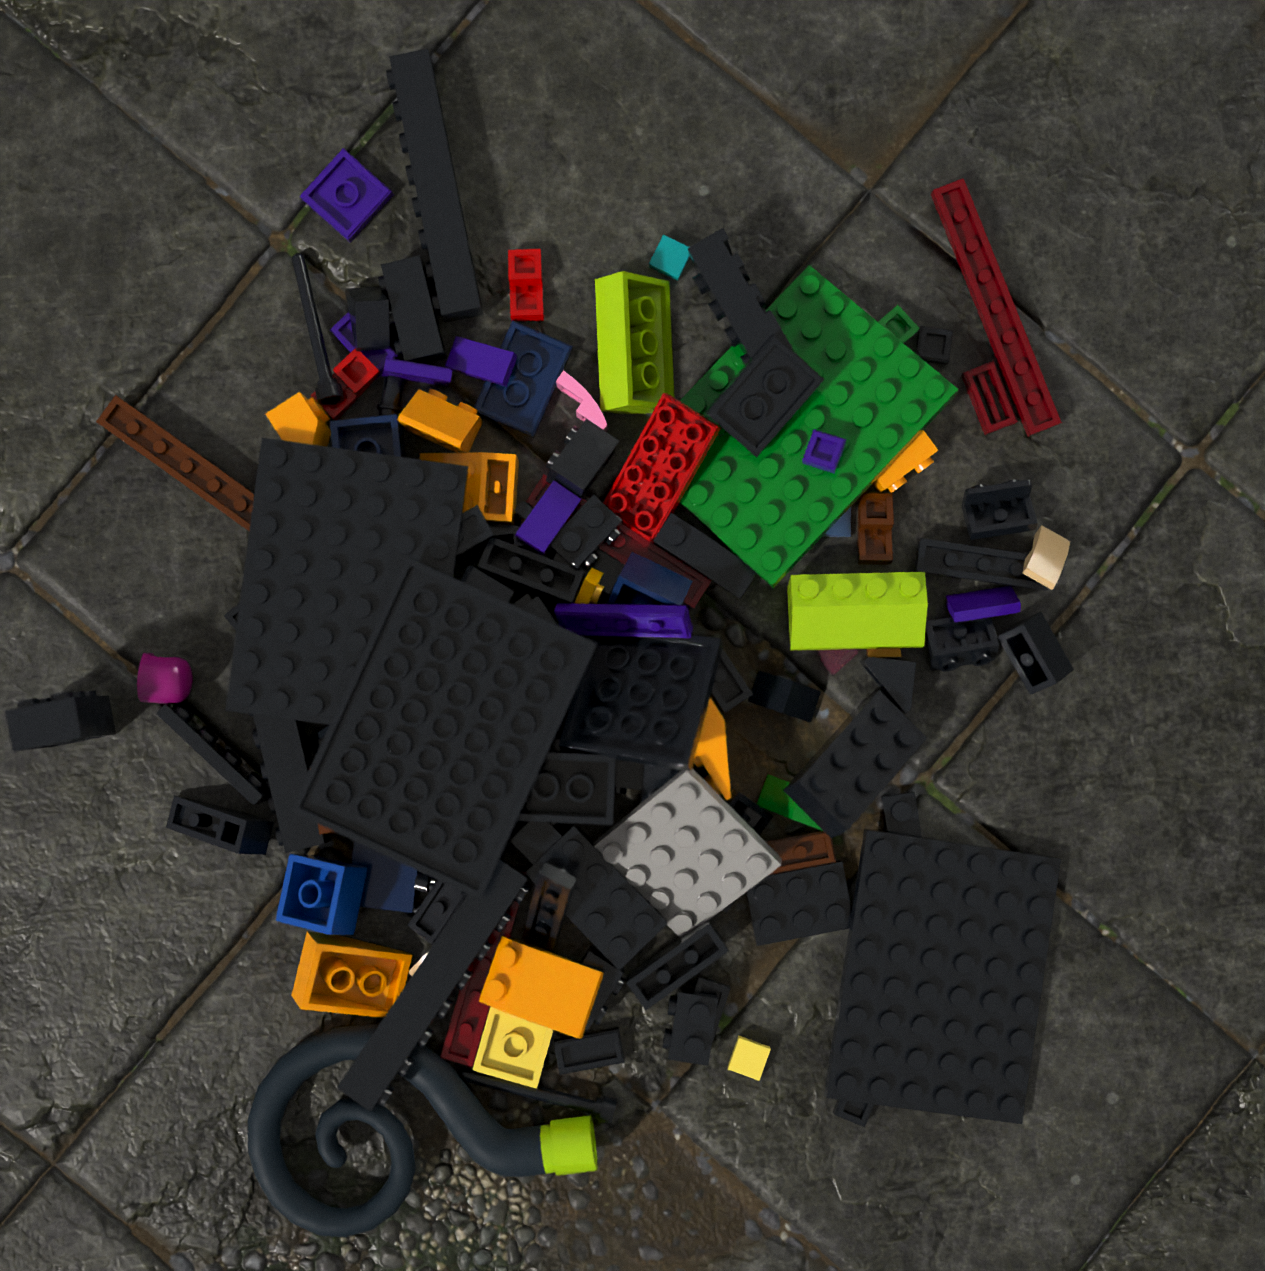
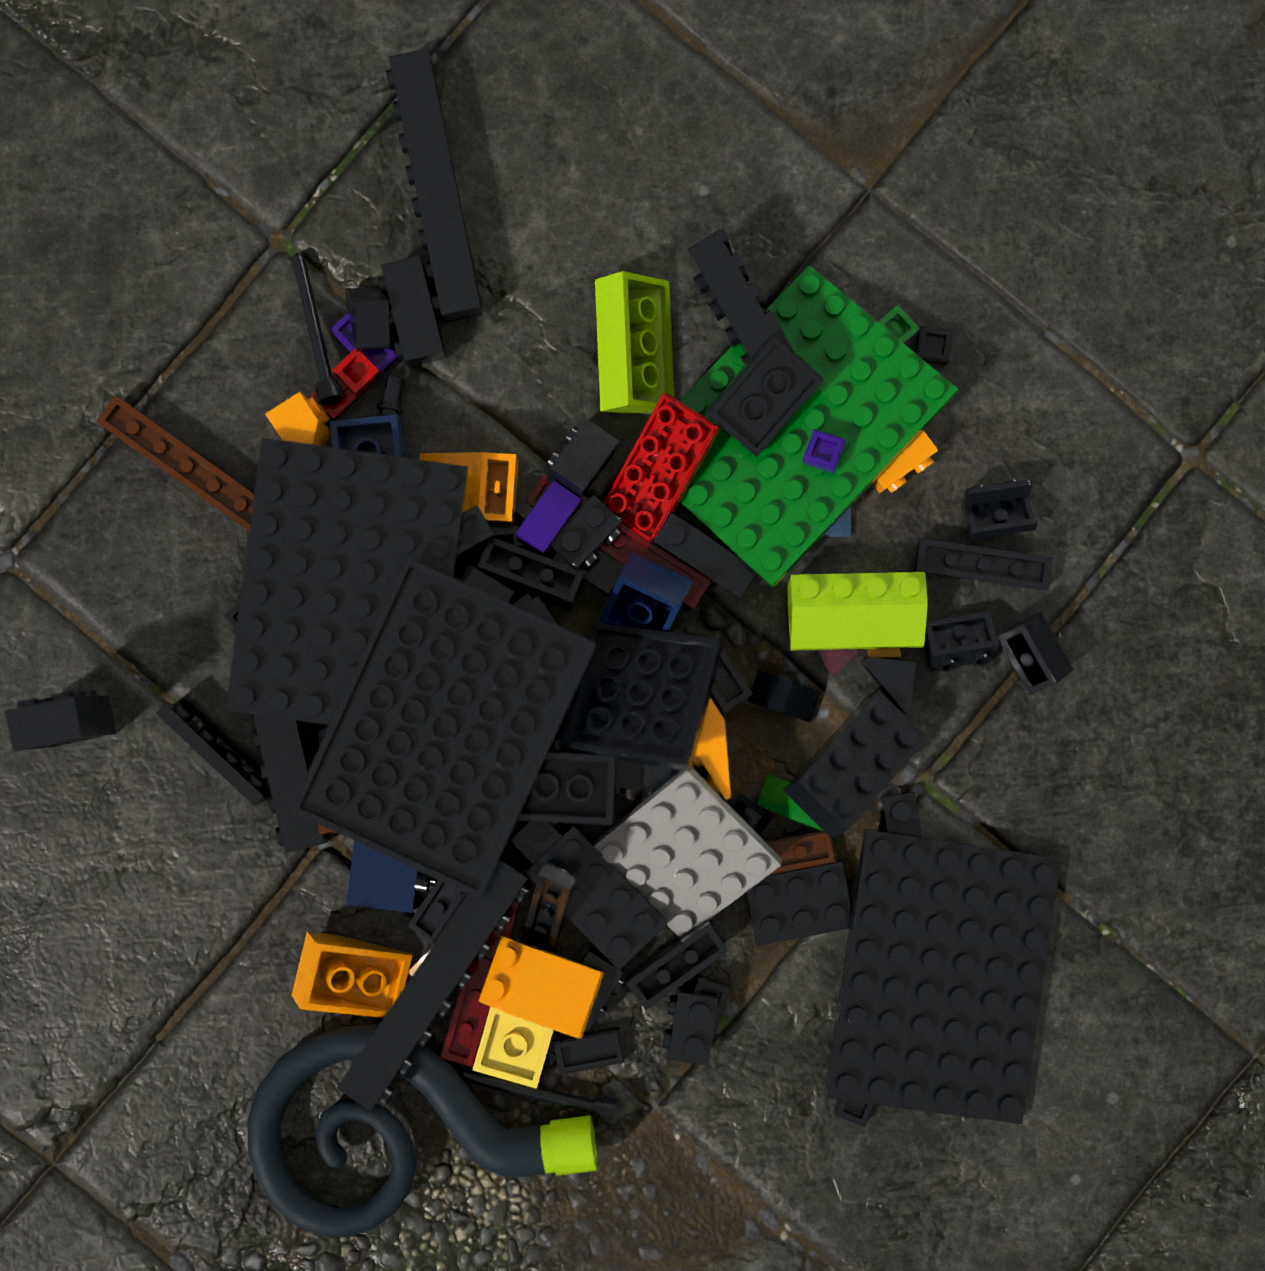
magenta helmet [137,652,193,704] -> none
black slope [166,795,274,855] -> none
blue brick [275,854,367,935] -> none
dark purple tile [299,148,394,243] -> none
dark purple tile [382,358,452,387] -> none
light orange slope [397,388,483,453] -> none
dark purple tile [445,336,518,387] -> none
dark blue tile [474,320,573,438] -> none
red slope [508,249,544,322] -> none
dark purple tile [554,603,693,638] -> none
bright pink slope [556,370,608,431] -> none
yellow plate [574,568,604,604] -> none
teal tile [649,234,690,281] -> none
light yellow tile [727,1035,771,1081] -> none
reddish brown slope [858,493,894,565] -> none
dark red plate [931,178,1062,437] -> none
dark purple tile [946,586,1021,622] -> none
dark red tile [961,361,1018,435] -> none
tan slope [1023,525,1070,590] -> none

